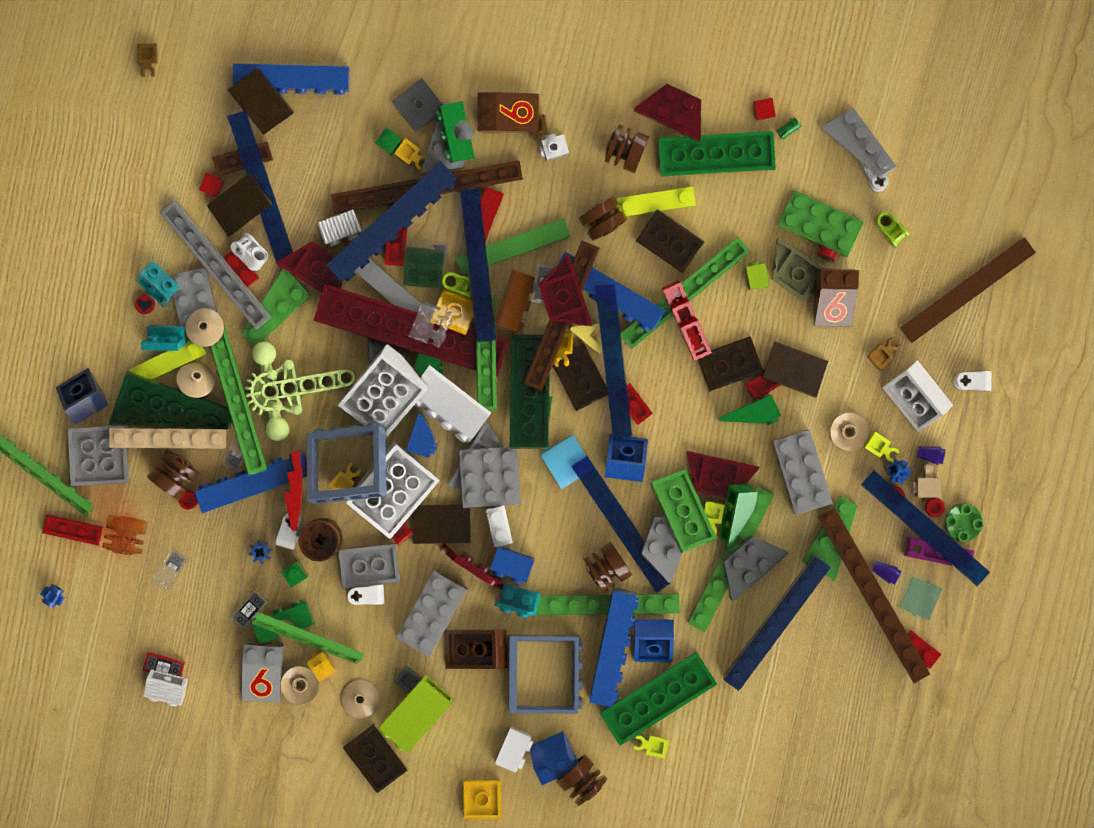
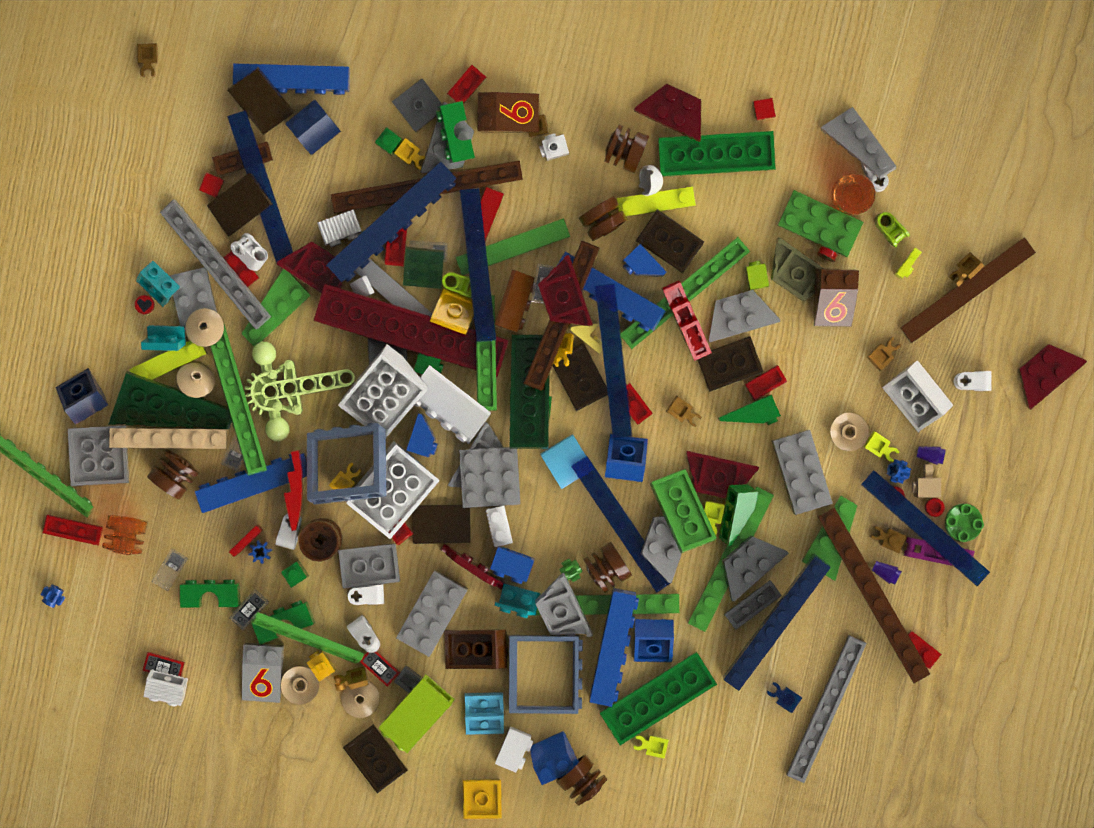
red tile [178,490,198,510] -> none
clear plate [409,301,453,347] -> none
dark brown tile [762,342,828,398] -> none
green pin [776,117,802,140] -> none
clear light blue piece [899,577,942,620] -> none
none -> green arch [180,579,240,608]
none -> red tile [229,525,263,557]
none -> dark blue slope [285,100,341,156]
none -> pearl gold plate [334,666,369,691]
none -> white piece [347,615,380,653]
none -> white tile [350,276,375,297]
none -> tile [360,651,401,687]
none -> red plate [447,65,487,105]
none -> medium azure slope [465,692,504,735]
none -> light grey wing [535,573,593,637]
none -> bright green gear [559,559,583,582]
none -> blue slope [623,244,667,277]
none -> white hair [639,165,663,196]
none -> pearl gold plate [666,395,702,427]
none -> light grey wing [709,290,781,343]
none -> dark grey plate [724,580,782,630]
none -> clear blue plate [766,682,802,713]
none -> light grey tile [786,635,867,783]
none -> clear orange wheel [831,174,876,214]
none -> pearl gold plate [870,526,907,553]
none -> neon yellow plate [894,248,922,279]
none -> pearl gold plate [948,252,984,287]
none -> dark red wing [1019,344,1087,410]

